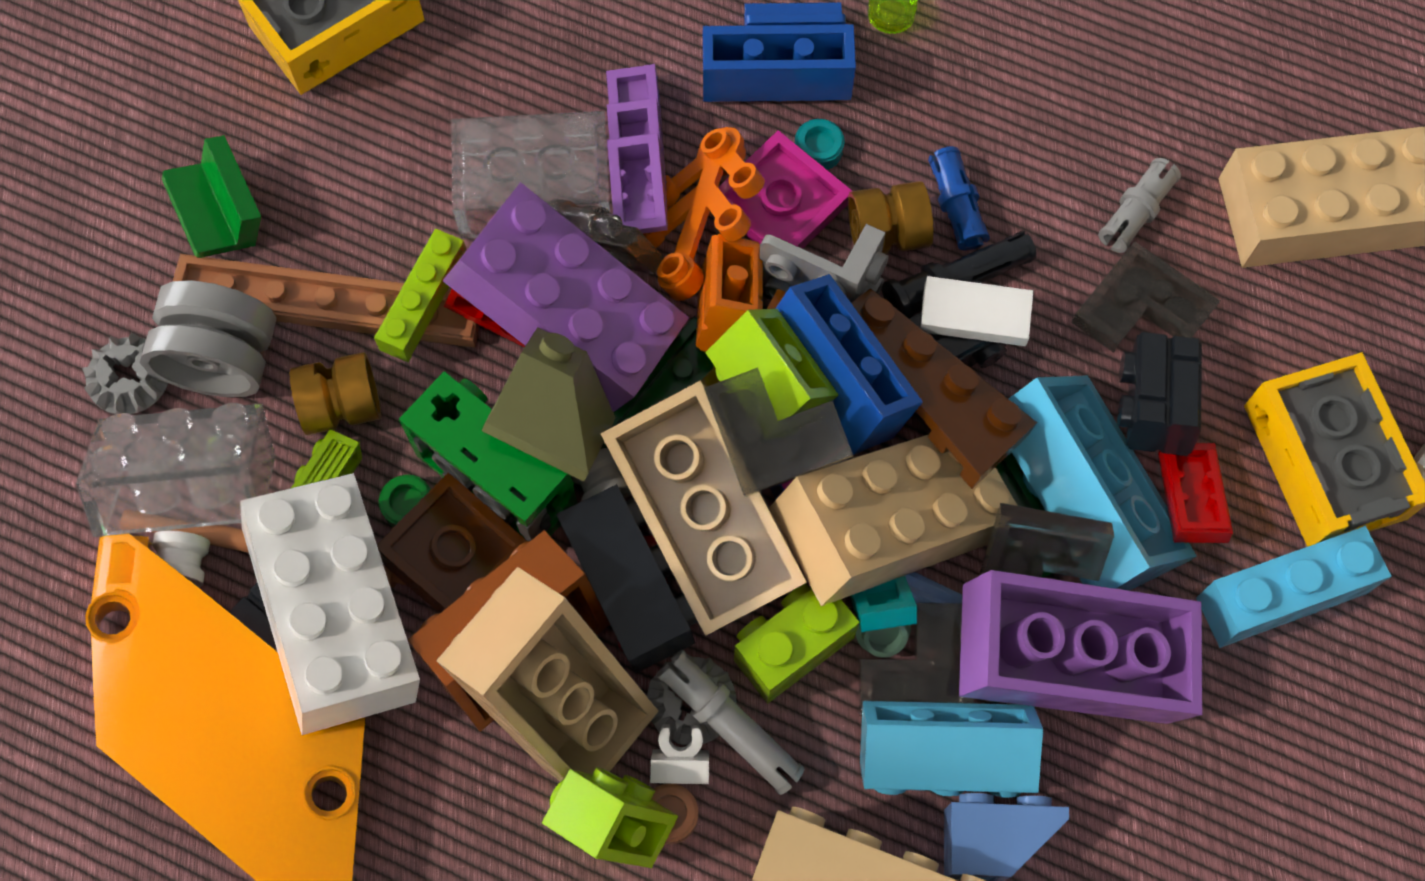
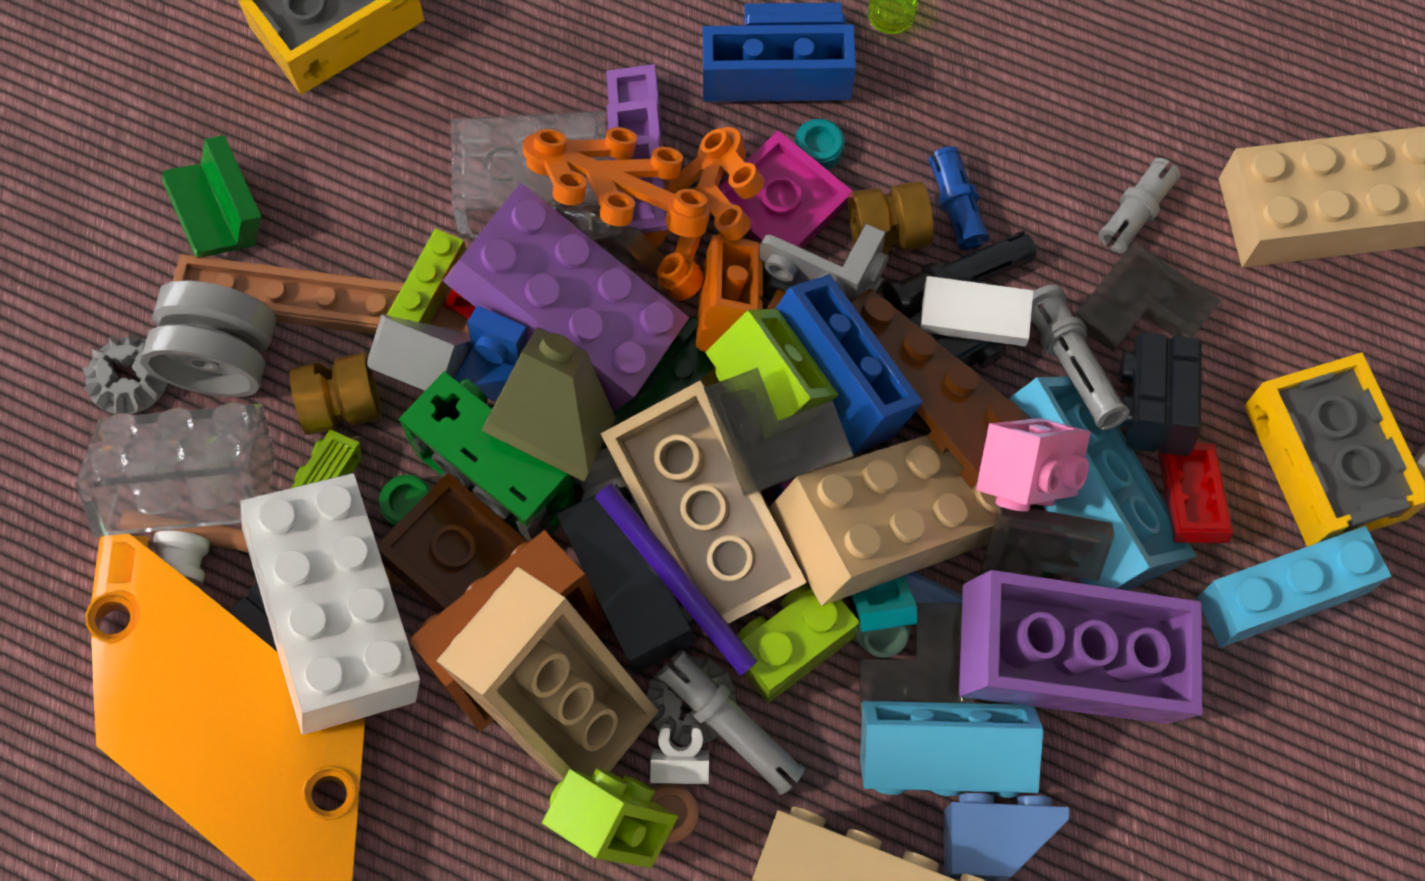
none -> light grey slope [366,314,472,391]
none -> blue slope [454,305,528,402]
none -> orange plant [522,127,711,237]
none -> dark purple bar [595,483,758,676]
none -> bright pink brick [976,418,1091,511]
none -> light grey pin [1031,285,1129,430]

